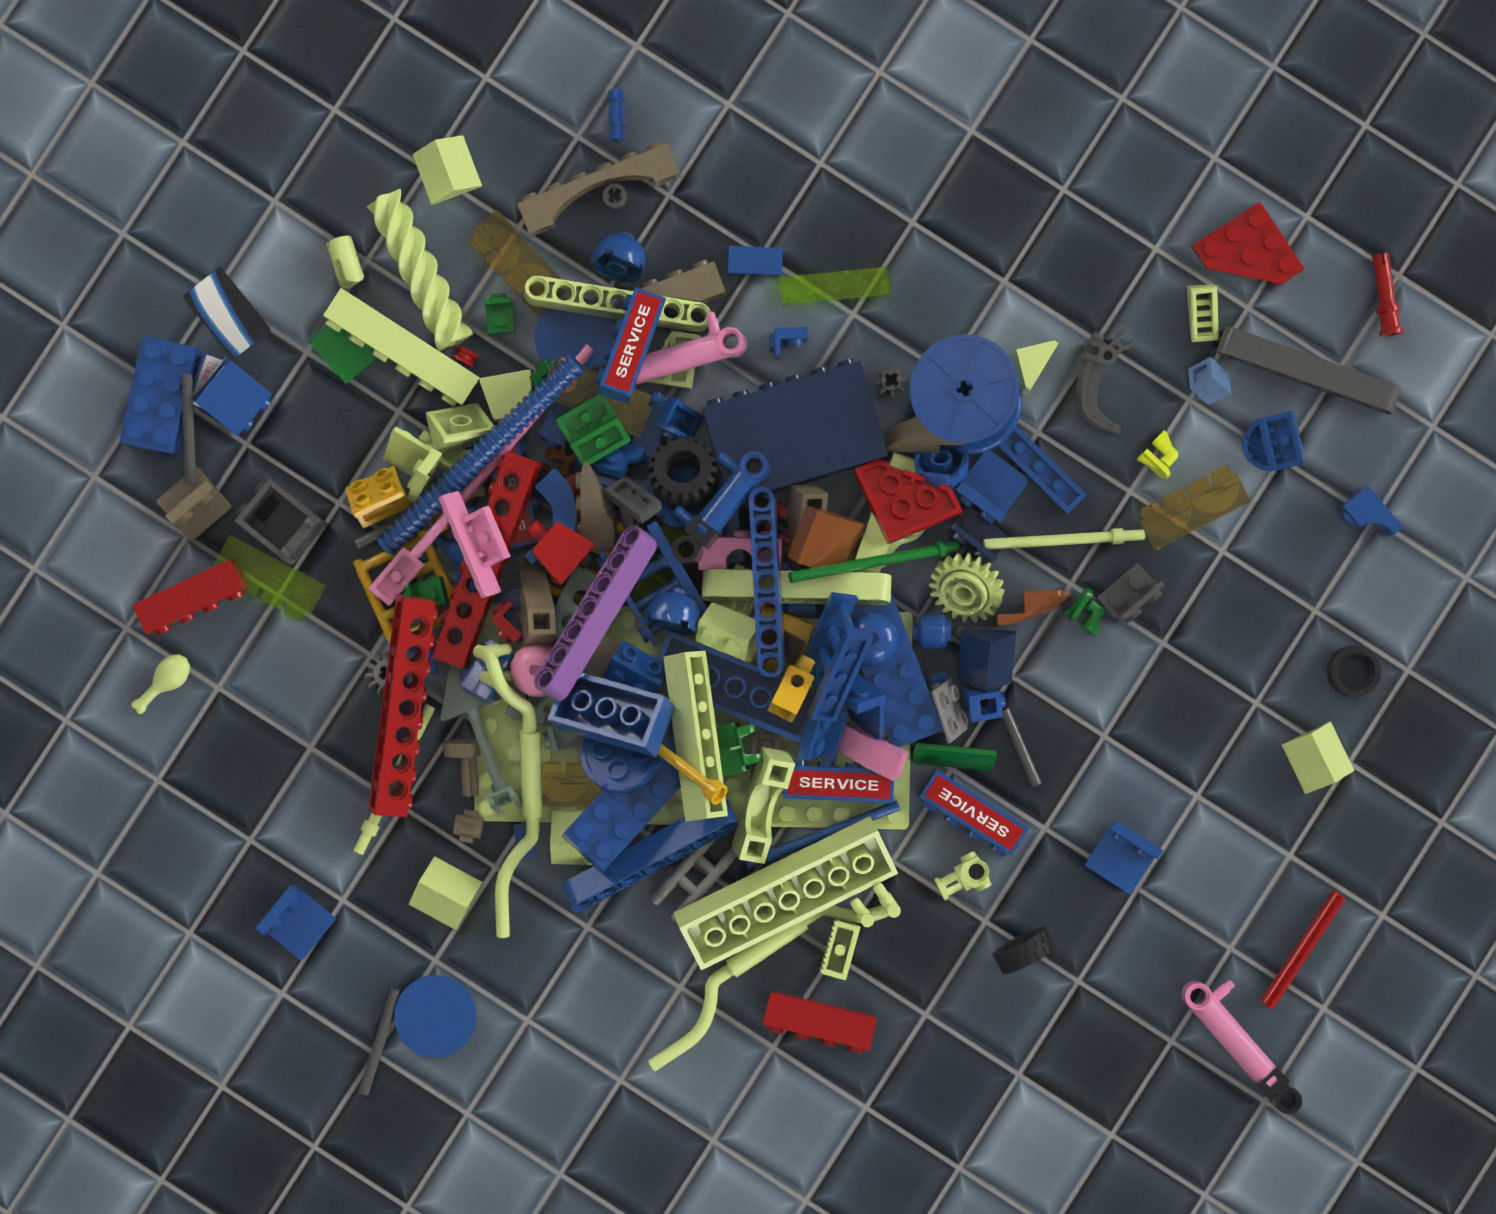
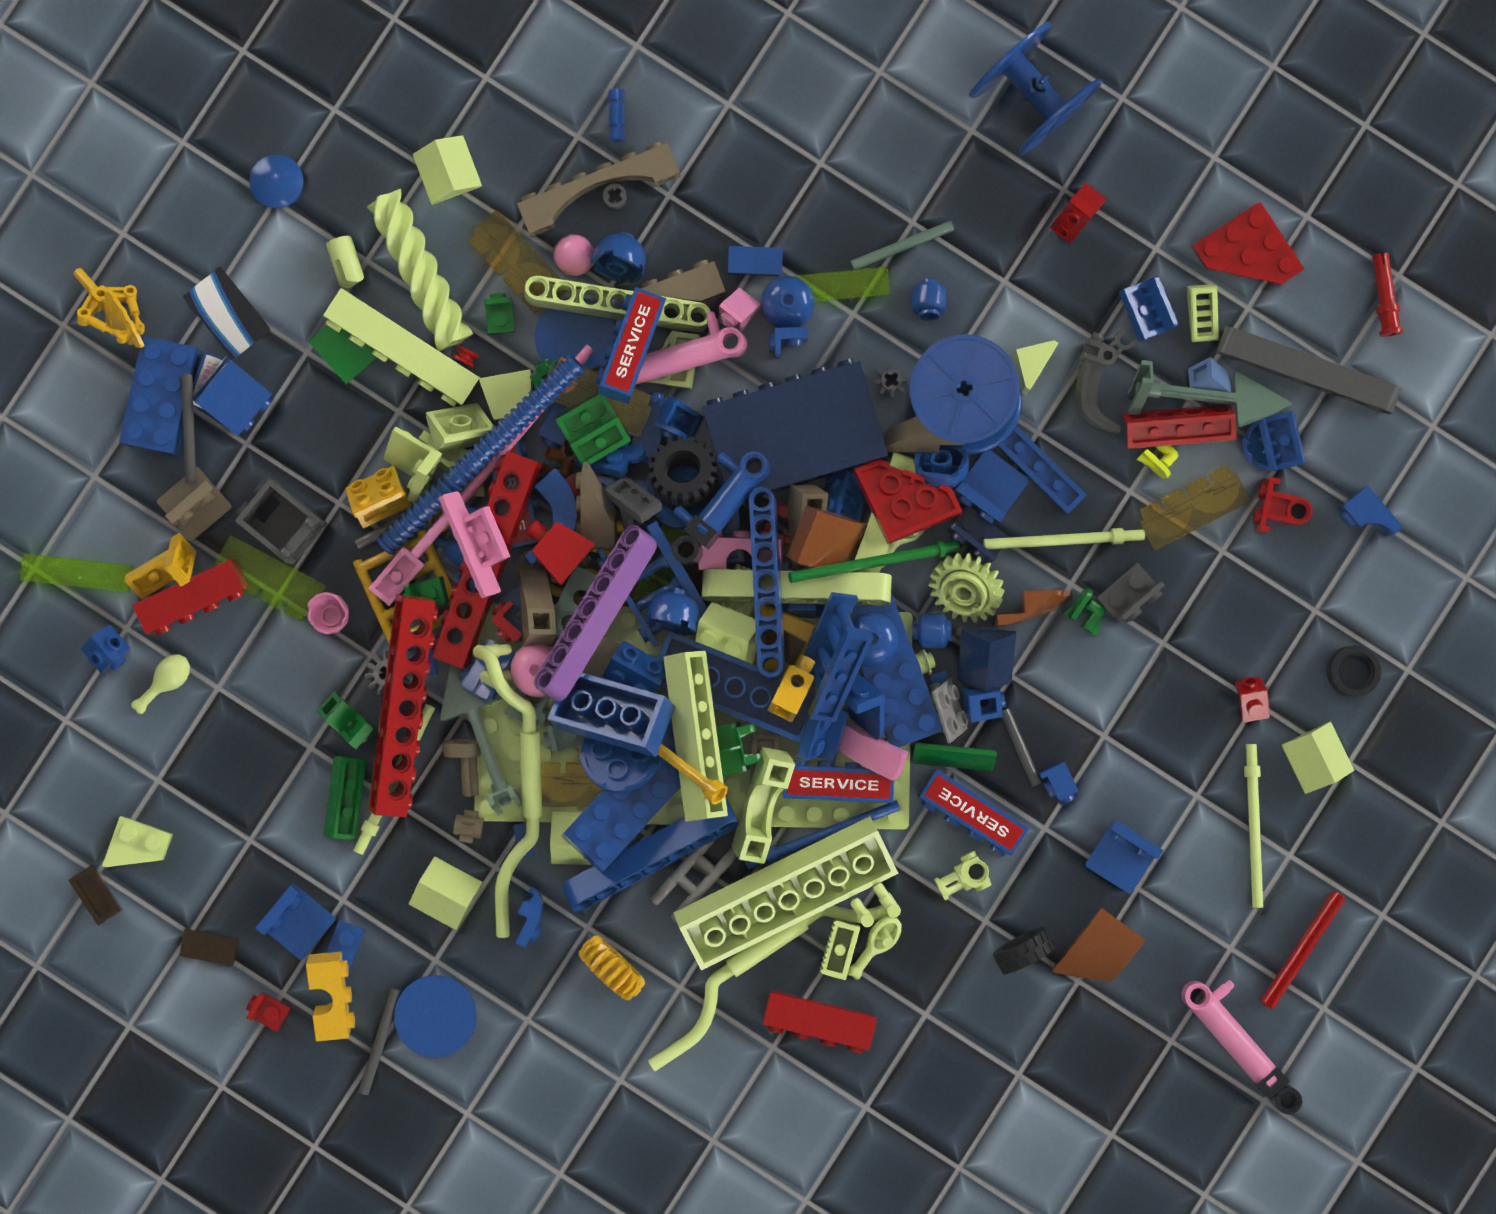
none -> clear neon green tile [20,553,133,593]
none -> dark brown tile [68,865,122,926]
none -> yellow bar [73,268,145,348]
none -> blue brick [81,625,131,674]
none -> yellowish green wing [102,816,173,867]
none -> yellow bracket [124,533,197,599]
none -> dark brown tile [179,928,239,966]
none -> red bracket [246,992,292,1032]
none -> blue dish [249,154,304,208]
none -> yellow arch [306,952,355,1041]
none -> bright pink hair [307,592,349,635]
none -> green brick [316,691,374,749]
none -> green slope [324,756,366,840]
none -> blue plate [327,920,365,981]
none -> blue slope [516,887,544,948]
none -> bright pink hair [553,234,594,277]
none -> yellow gear [579,935,645,1001]
none -> bright pink slope [719,288,761,333]
none -> blue cylinder [761,276,815,328]
none -> blue bracket [824,470,865,521]
none -> yellowish green piece [848,916,902,980]
none -> sand green bar [850,220,954,271]
none -> blue head [911,278,947,321]
none -> yellowish green plate [915,649,935,675]
none -> blue piece [968,21,1103,155]
none -> blue brick [1038,762,1079,805]
none -> red pin [1049,182,1107,244]
none -> dark orange slope [1052,907,1146,982]
none -> blue bracket [1119,276,1178,342]
none -> red fence [1122,404,1236,449]
none -> sand green piece [1128,360,1292,427]
none -> bracket [1235,677,1270,723]
none -> yellowish green bar [1244,744,1263,908]
none -> red pin [1252,477,1313,534]

